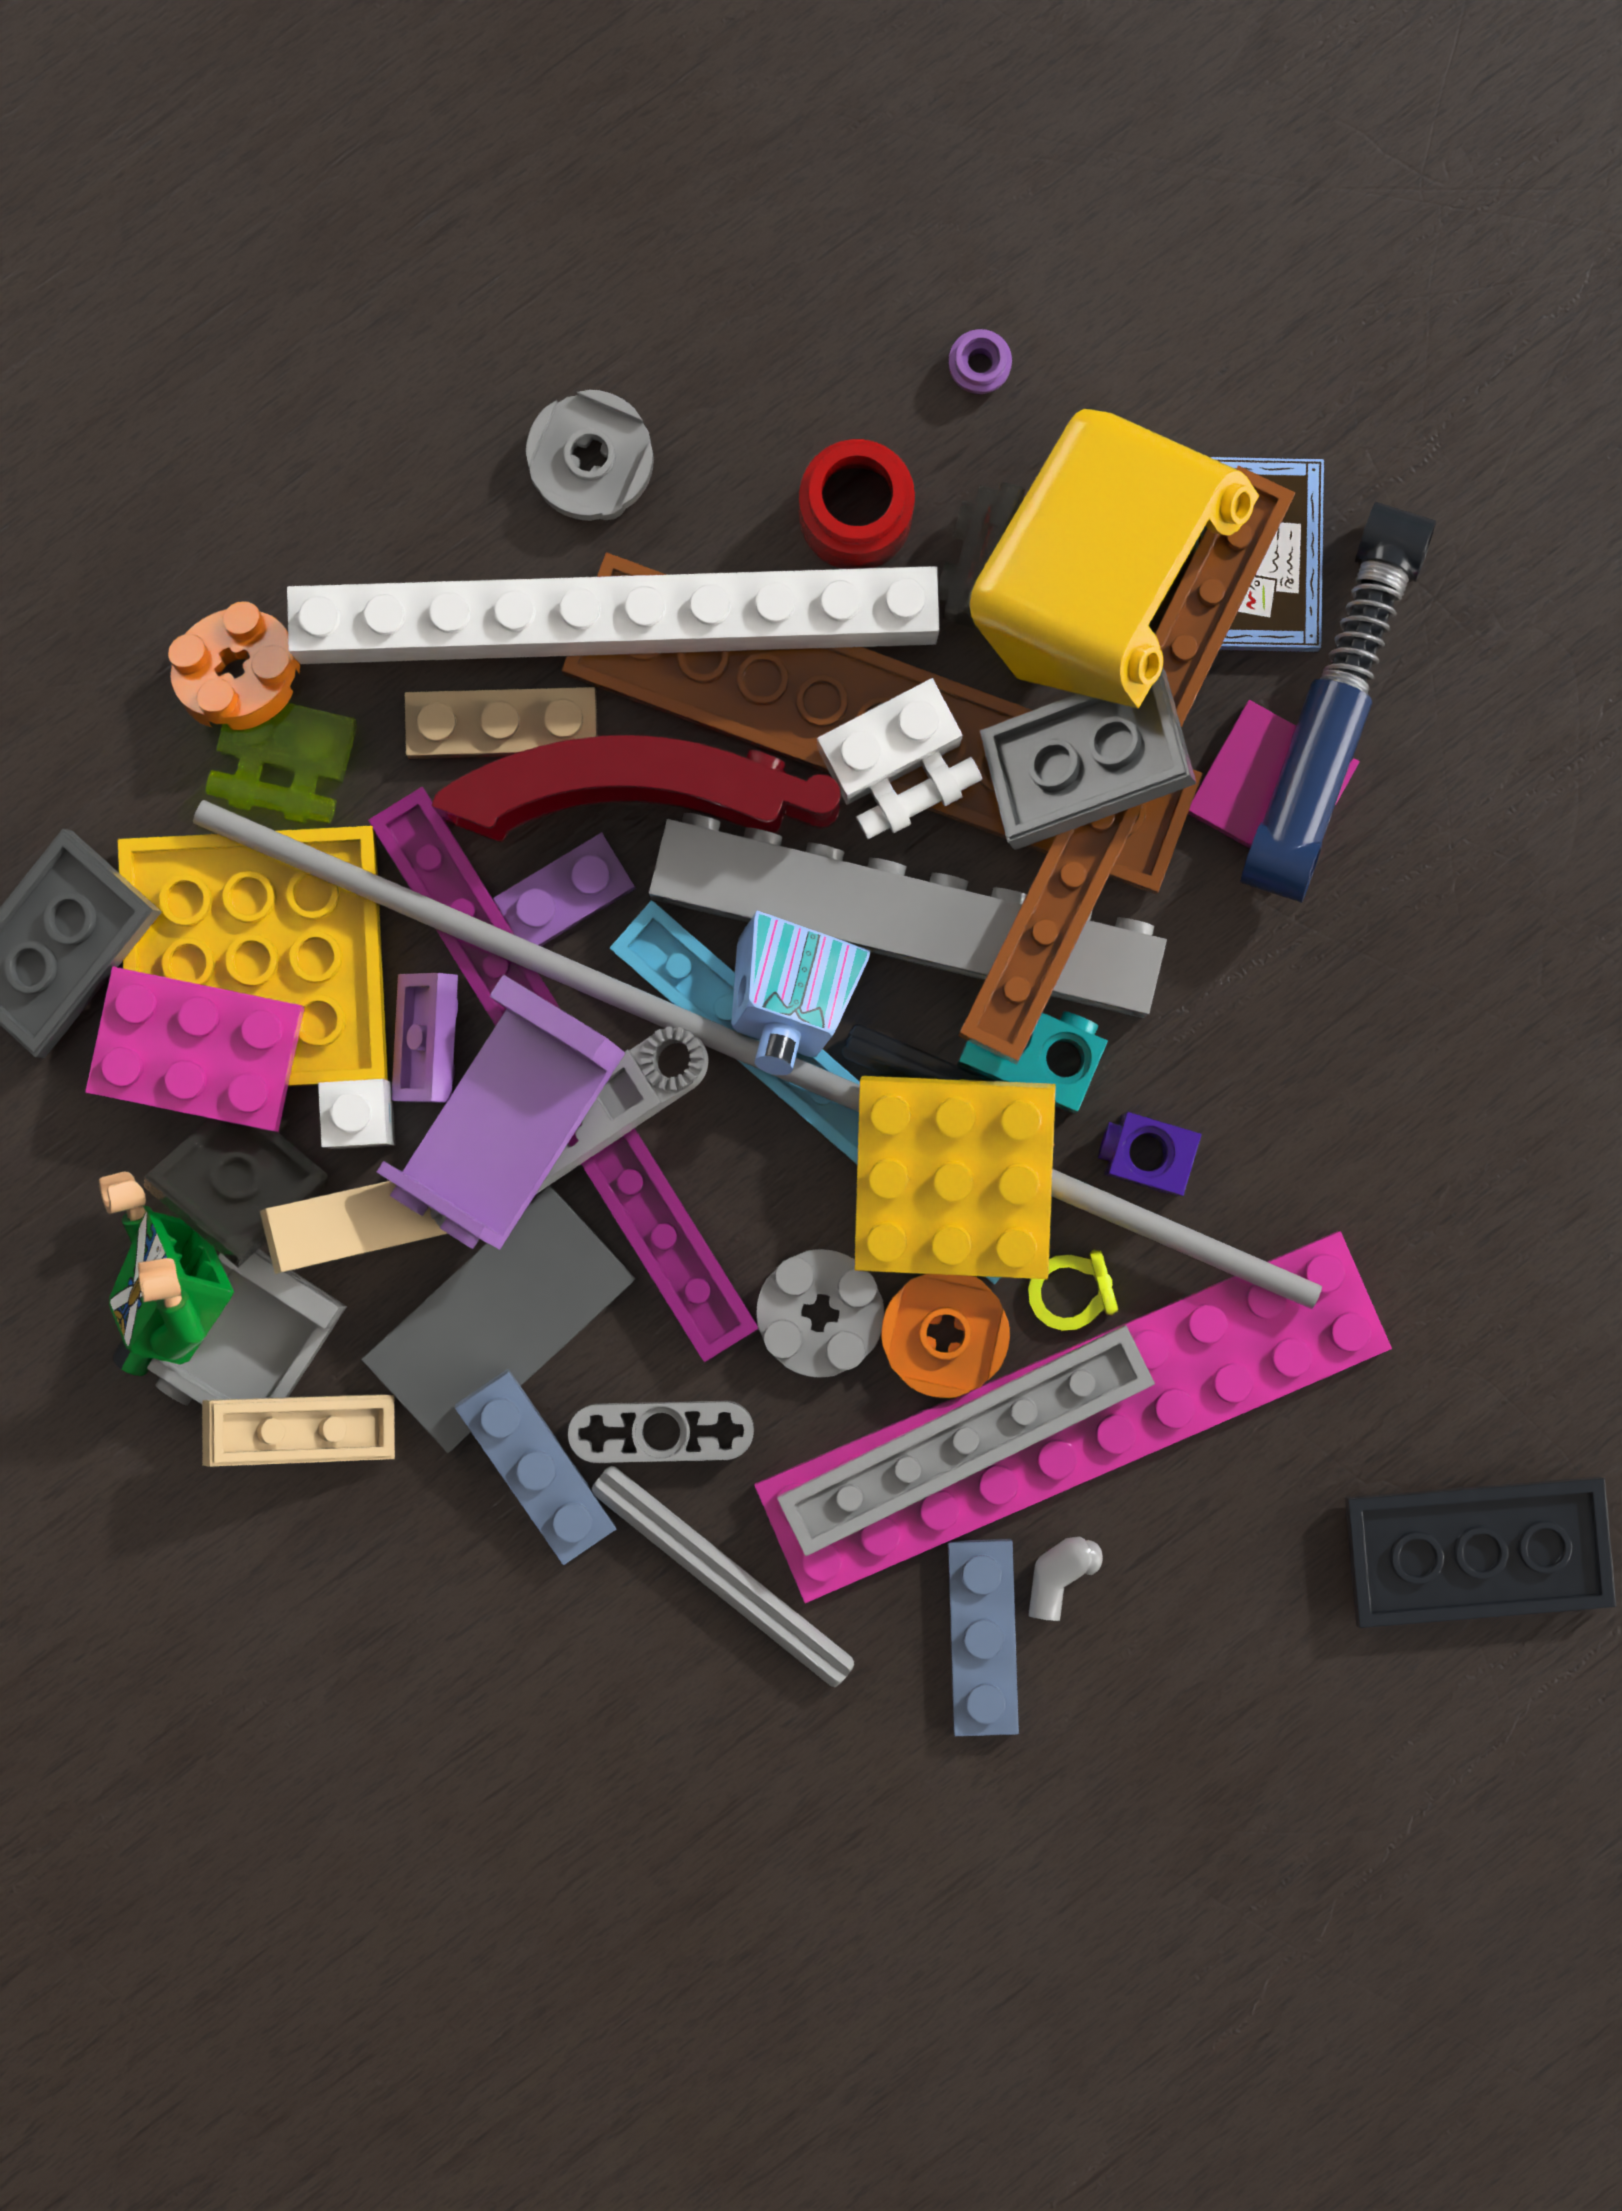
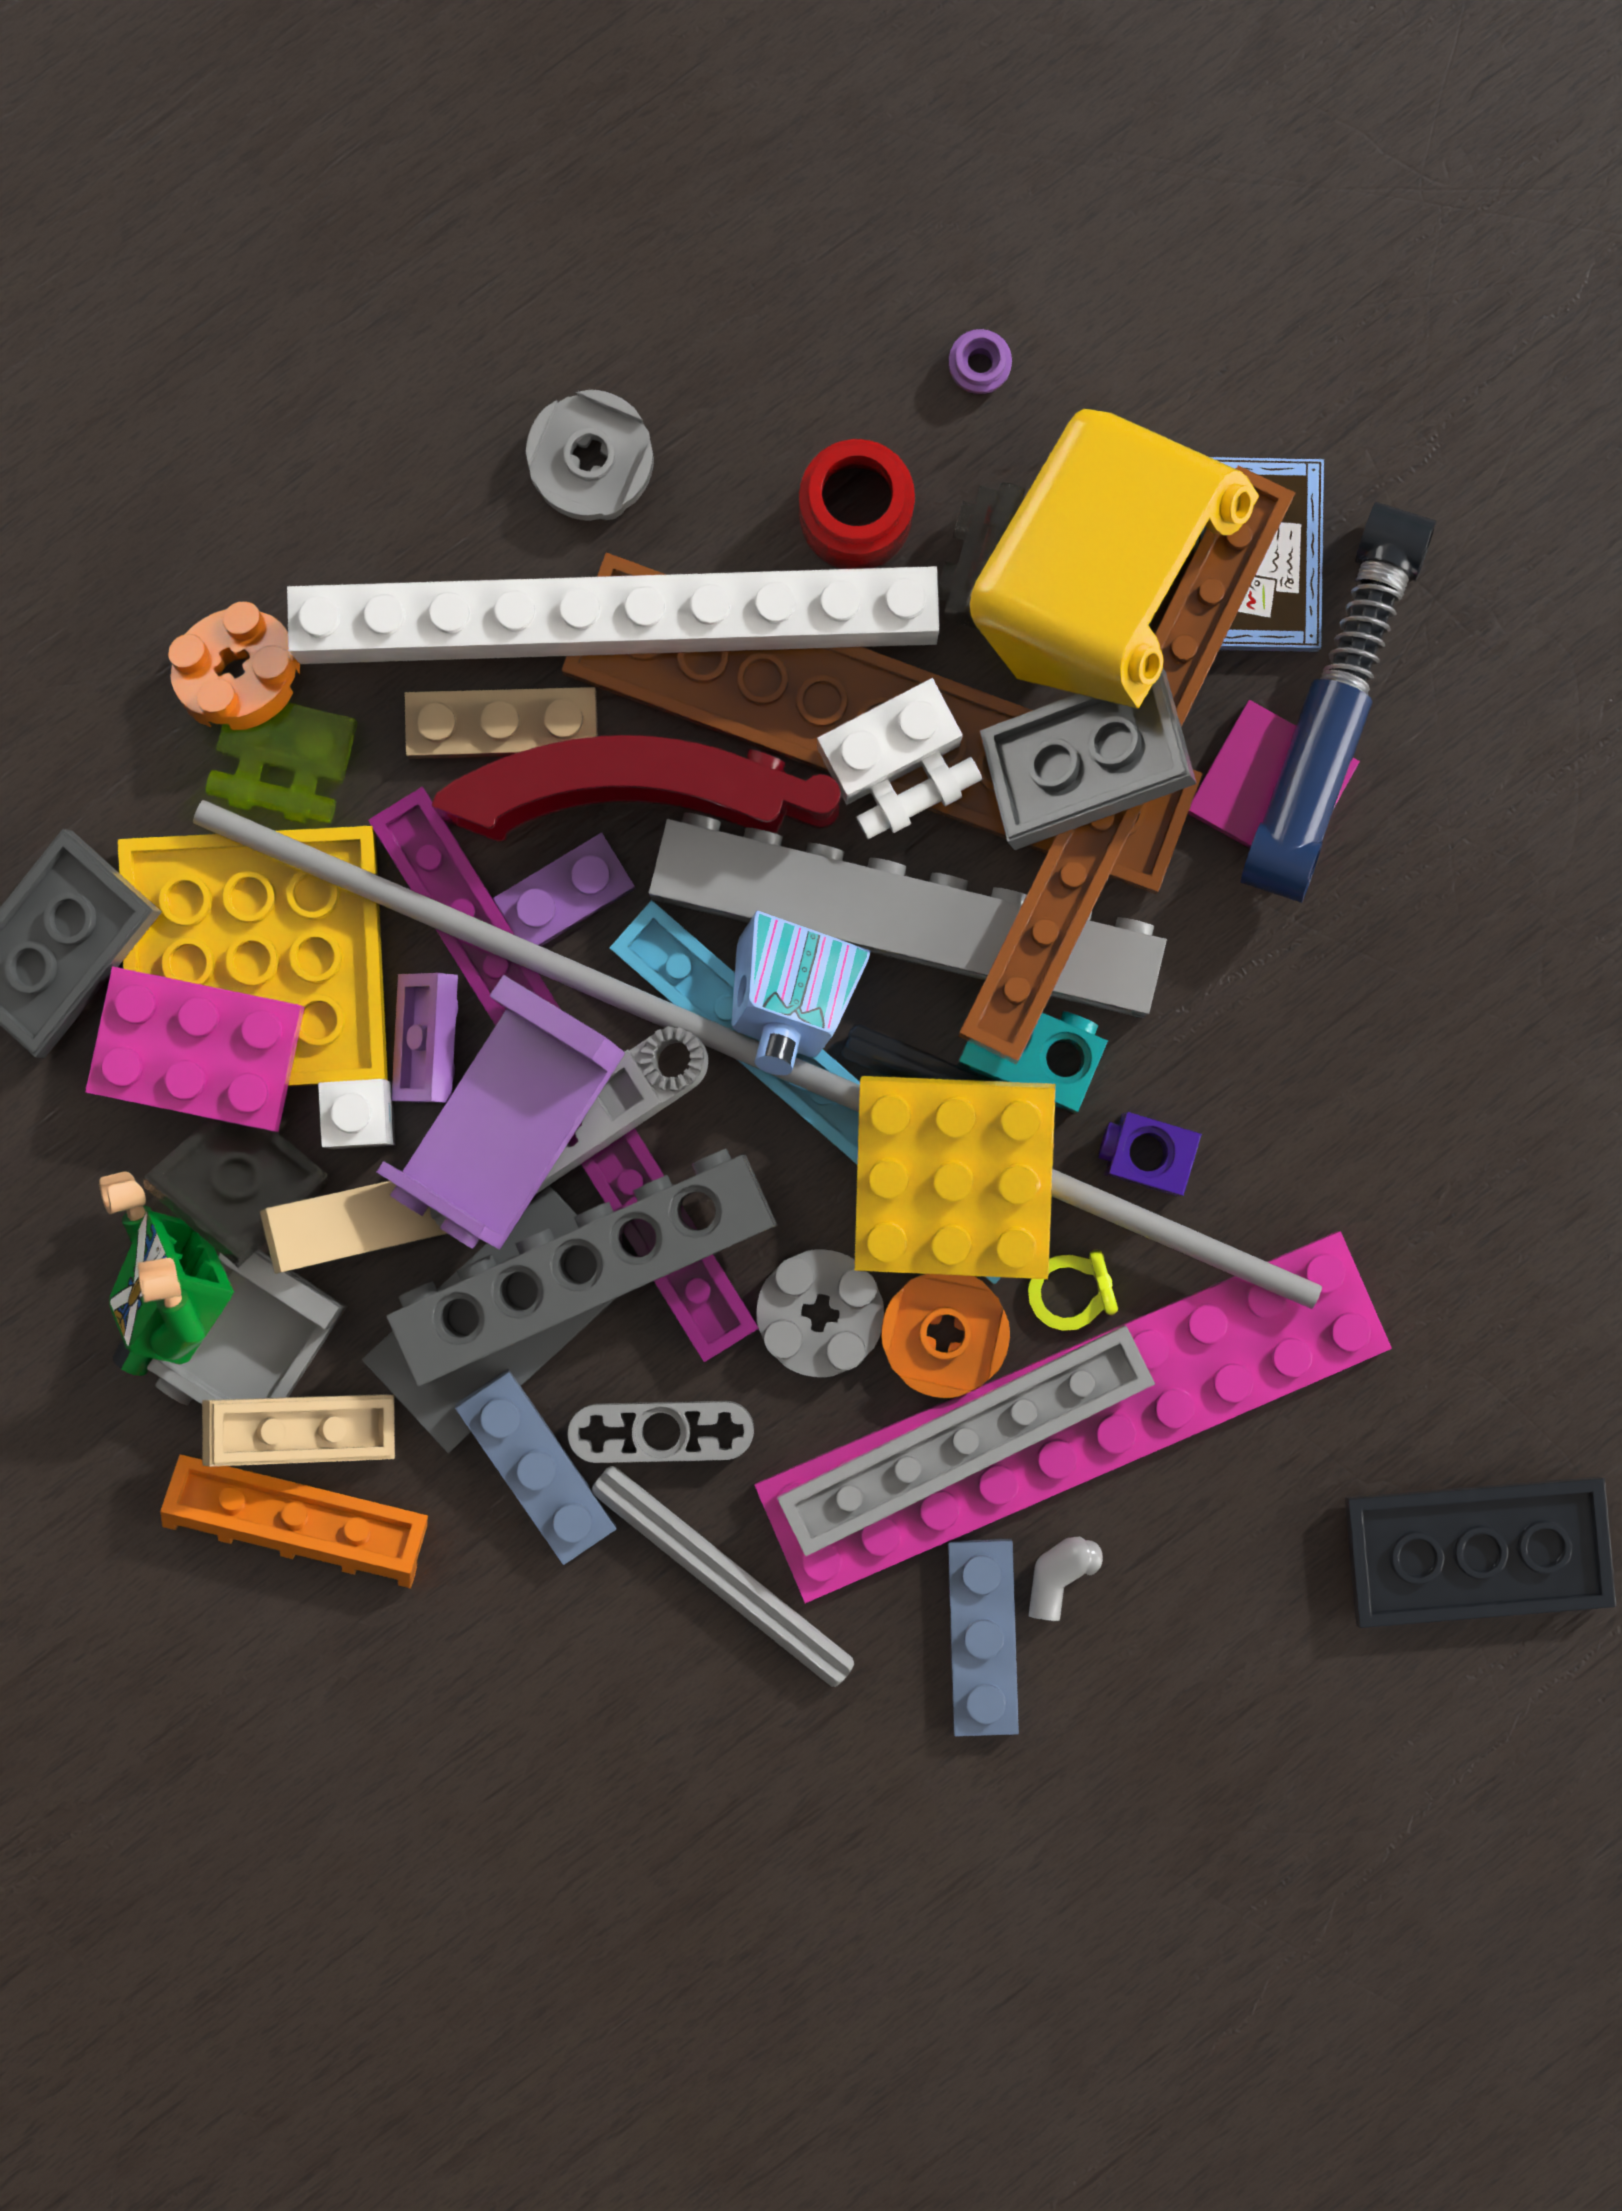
none -> orange hinge [160,1454,428,1589]
none -> dark grey brick [386,1148,777,1387]

